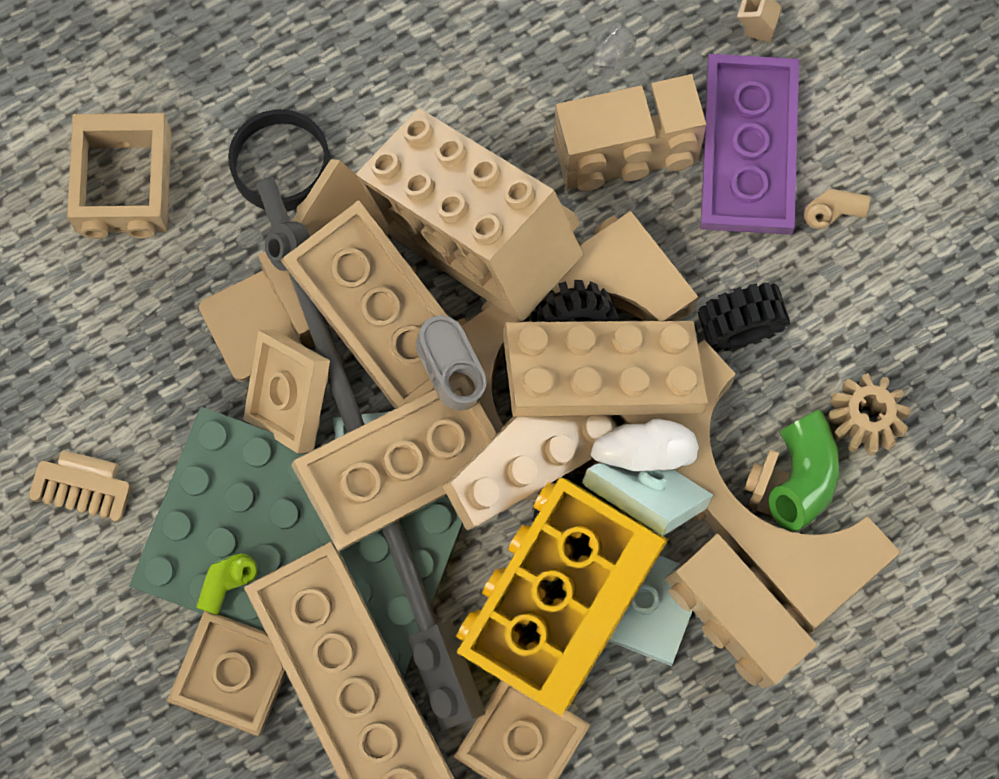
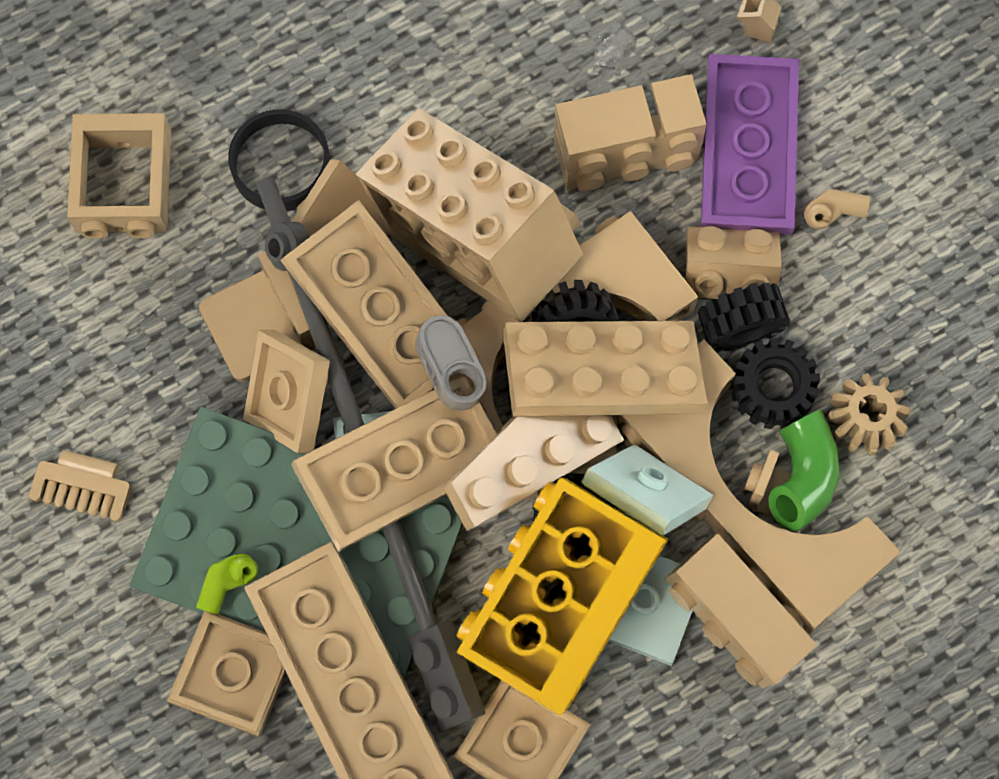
white arm [591,419,699,471] -> none
none -> tan bracket [685,226,782,299]
none -> black tyre [731,338,820,429]

